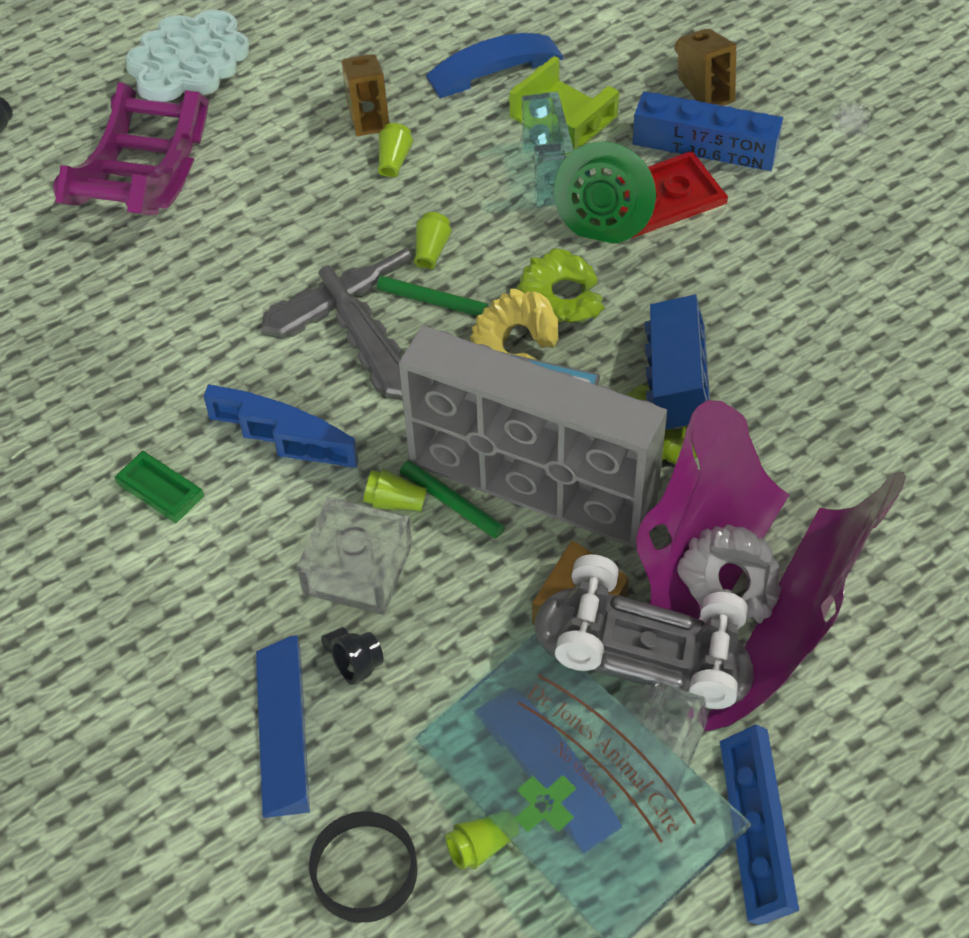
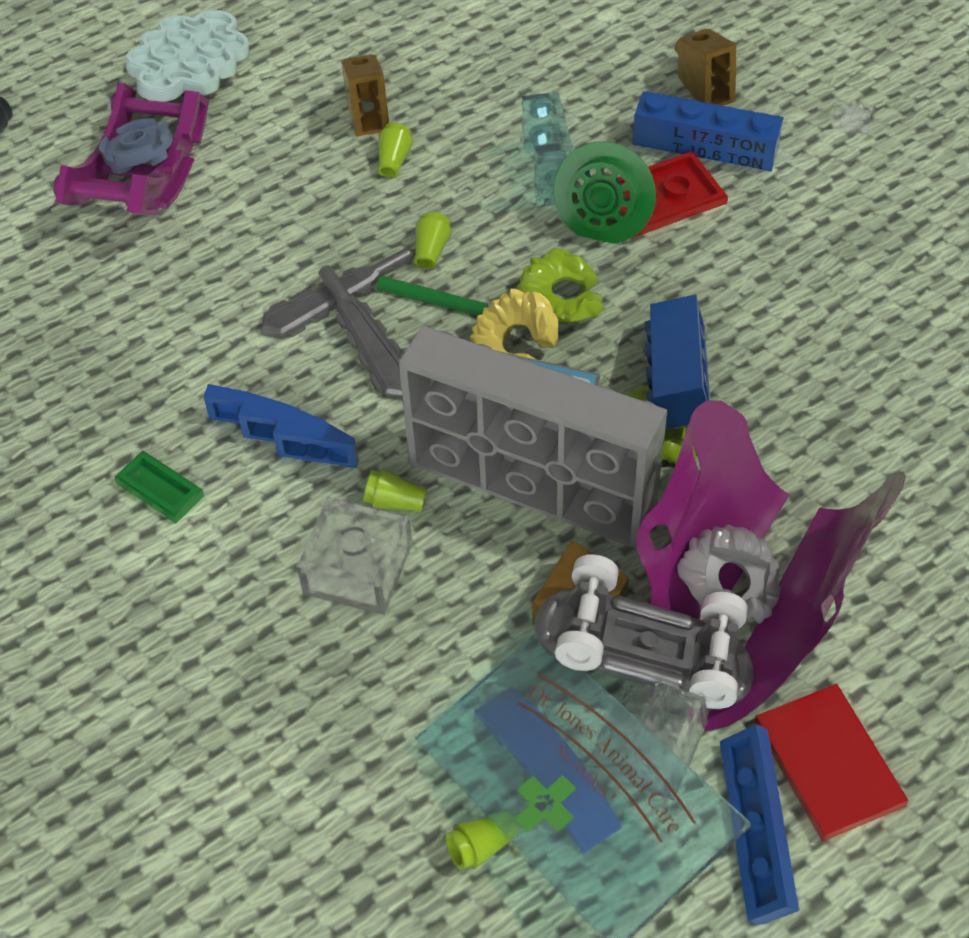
blue slope [256,635,310,818] -> none
black tyre [309,811,418,923] -> none
black piece [321,627,384,685] -> none
green bar [400,460,505,539] -> none
blue slope [426,33,564,99] -> none
lime panel [509,56,620,152] -> none
none -> sand blue plate [99,118,173,174]
none -> red tile [754,684,909,842]

